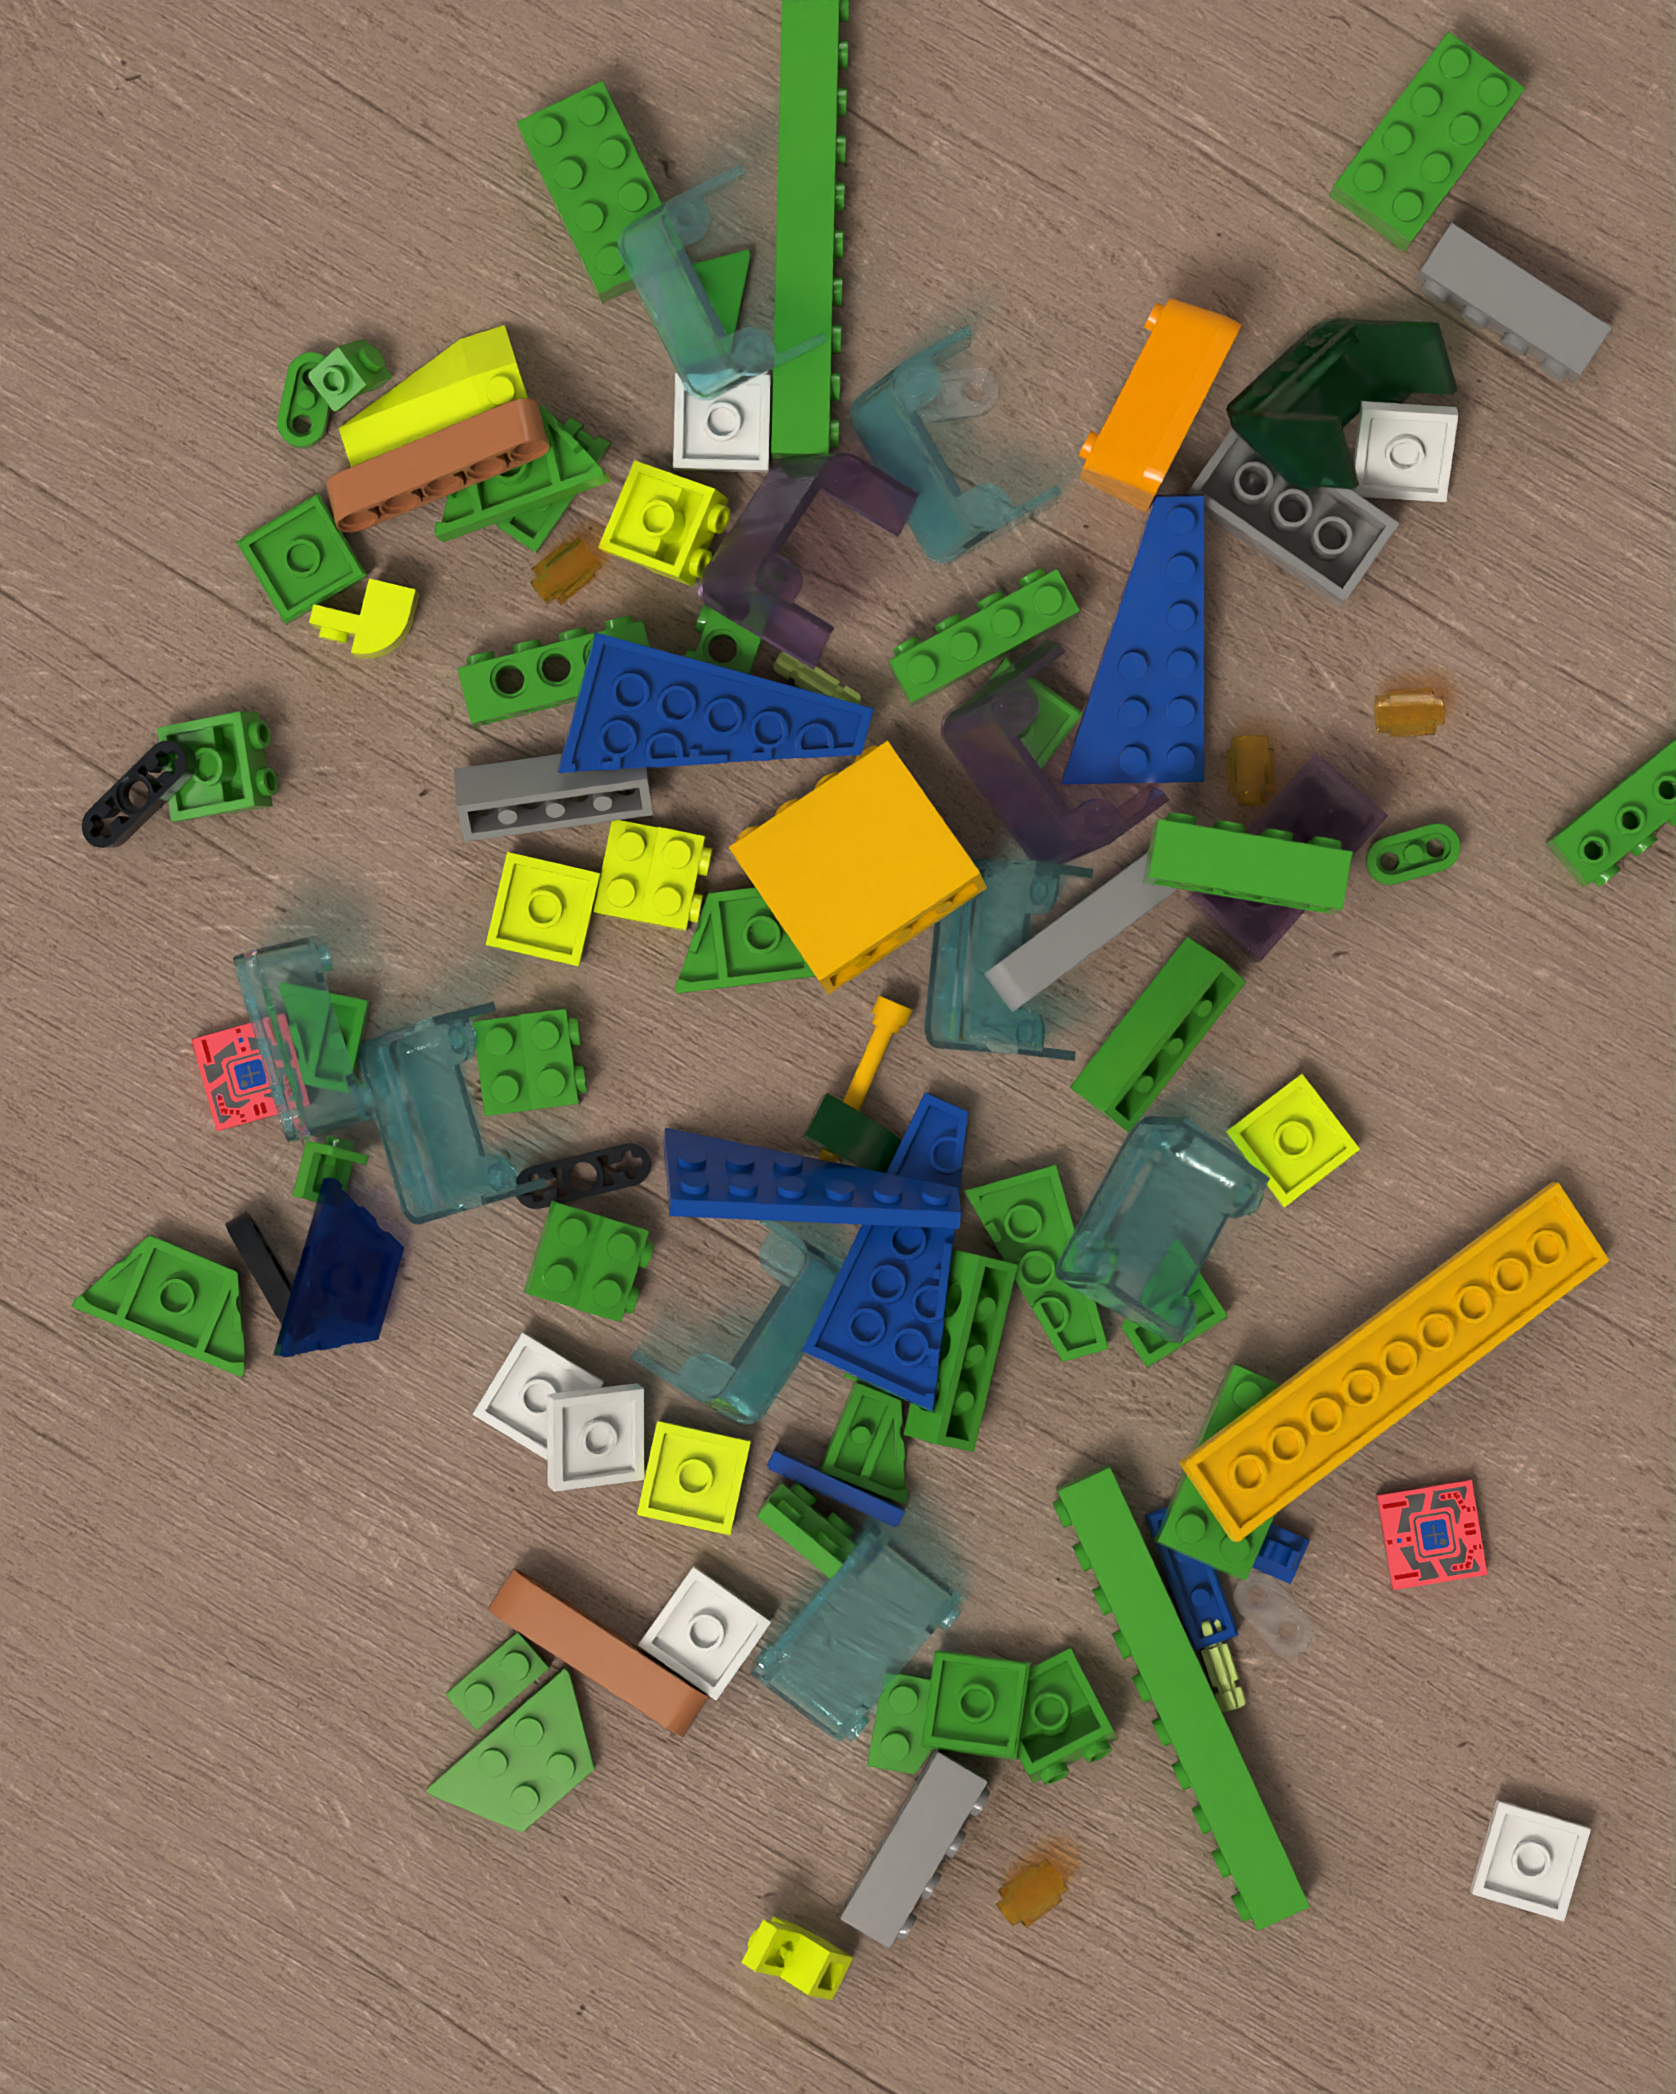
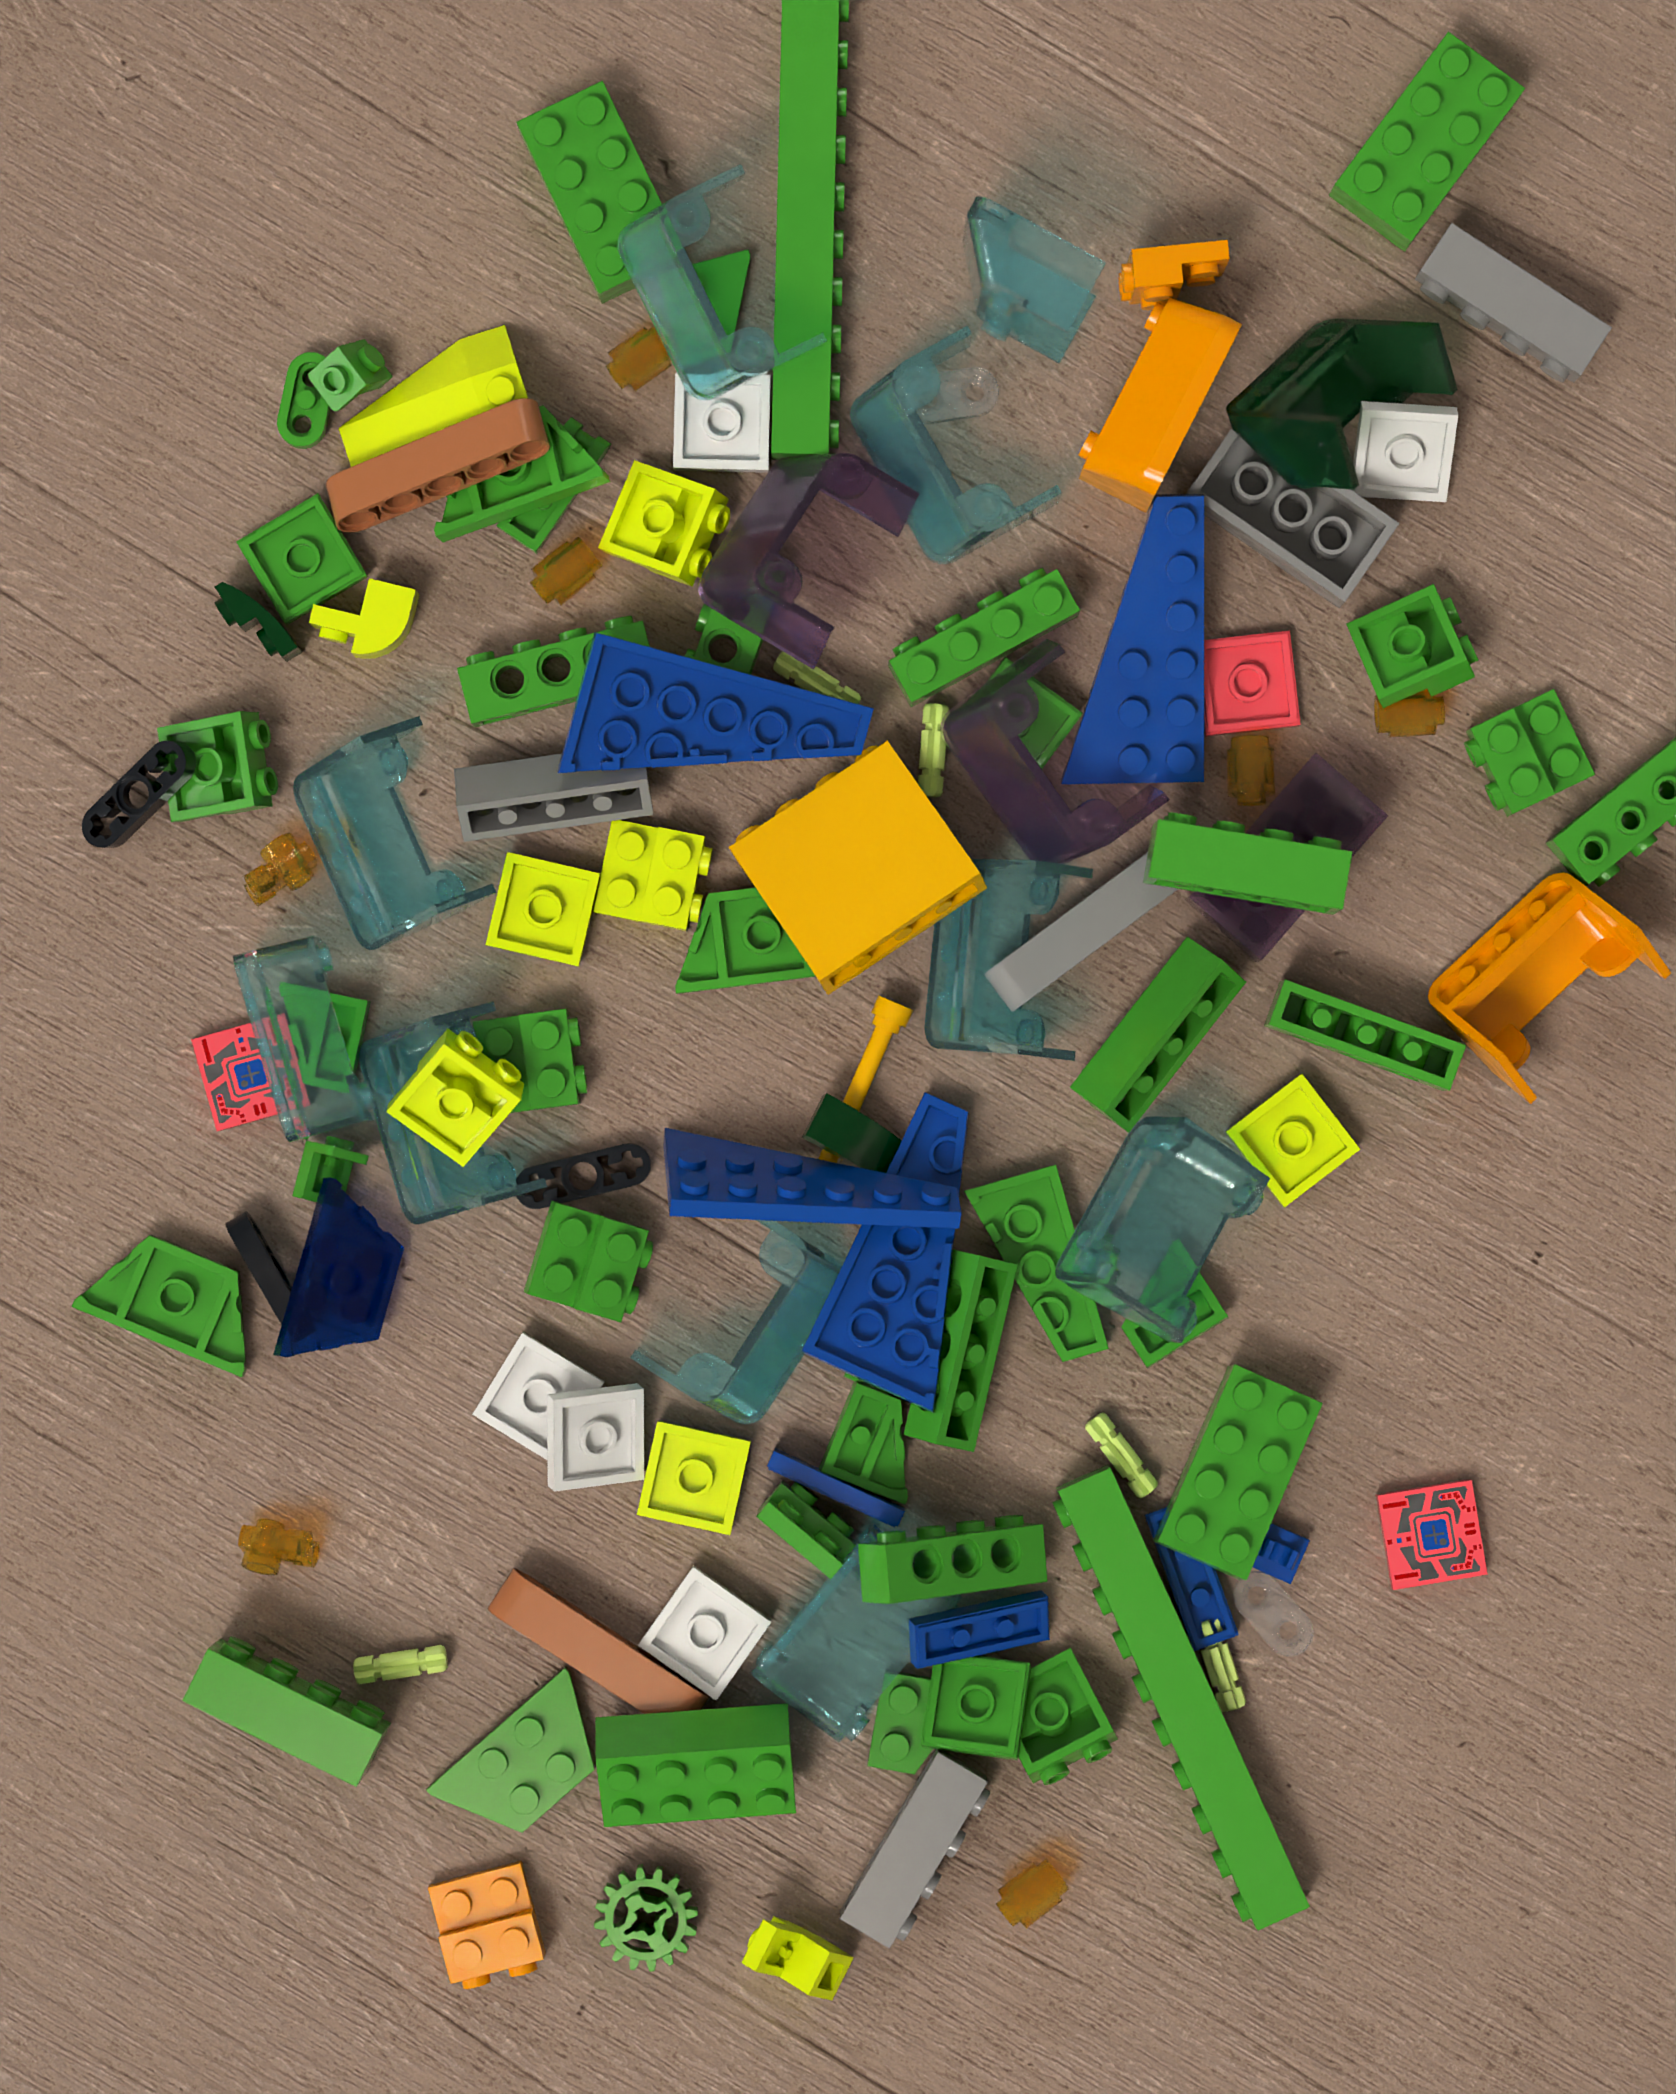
bright green plate [445,1632,550,1731] -> none
yellow plate [1178,1182,1610,1542] -> none
bright green plate [1365,823,1461,885] -> none
white plate [1470,1799,1591,1921] -> none
none -> bright green brick [182,1636,391,1787]
none -> dark green slope [214,582,303,662]
none -> clear yellow plate [238,1518,320,1575]
none -> clear yellow plate [243,833,317,907]
none -> clear light blue windscreen [293,716,496,950]
none -> yellowish green axle [353,1645,448,1684]
none -> neon yellow plate [386,1028,524,1167]
none -> light orange plate [428,1860,546,1989]
none -> bright green gear [594,1864,698,1972]
none -> bright green brick [595,1703,796,1827]
none -> clear yellow brick [605,323,679,392]
none -> bright green brick [858,1515,1047,1604]
none -> blue tile [909,1590,1050,1669]
none -> yellowish green axle [918,703,949,797]
none -> clear light blue windscreen [962,196,1106,364]
none -> yellowish green axle [1085,1412,1158,1498]
none -> light orange plate [1118,240,1230,310]
none -> coral tile [1204,630,1301,737]
none -> bright green brick [1264,979,1466,1091]
none -> bright green plate [1346,584,1479,708]
none -> light orange windscreen [1428,873,1671,1104]
none -> bright green plate [1464,689,1595,817]

